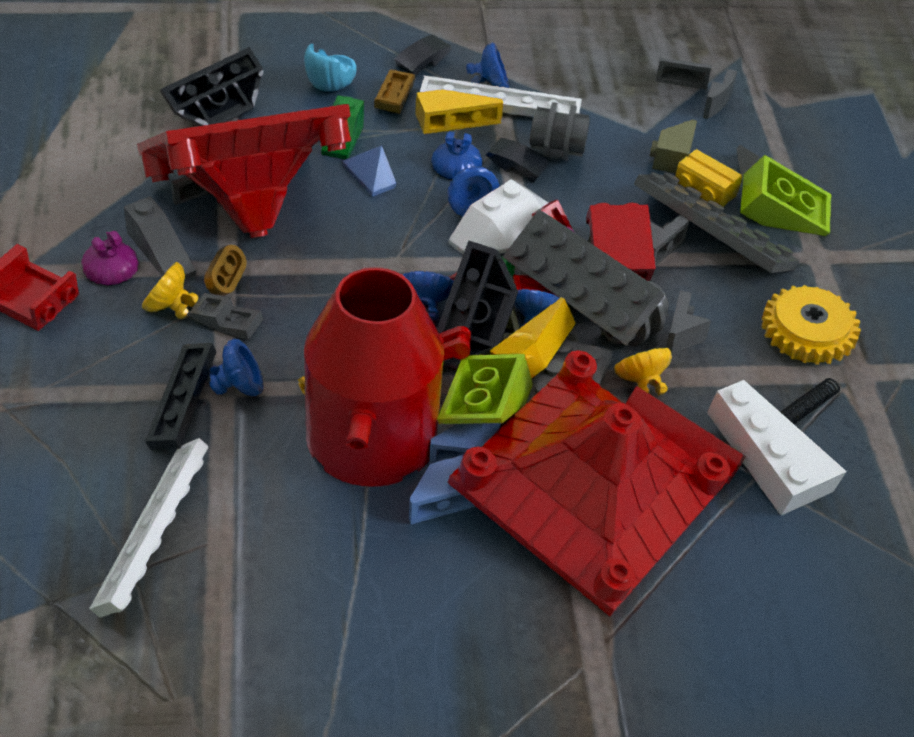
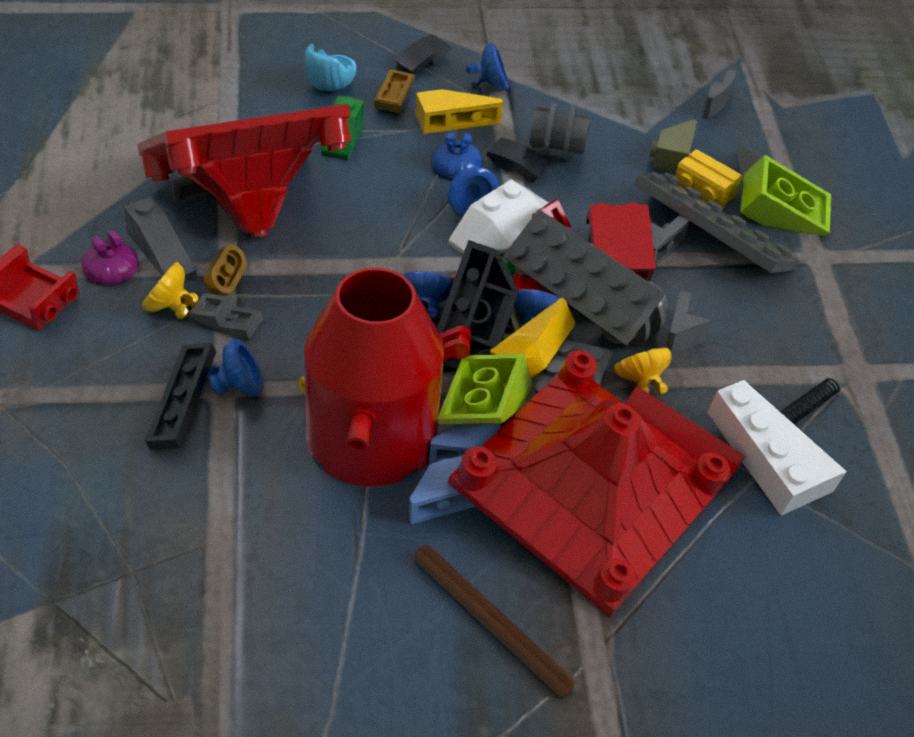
white plate [89,438,209,617] -> none
black wedge [160,47,264,126] -> none
medium blue slope [342,145,396,197] -> none
white plate [420,76,582,117] -> none
dark grey slope [656,58,712,89] -> none
yellow gear [761,285,861,365] -> none
none -> reddish brown axle [414,544,575,698]

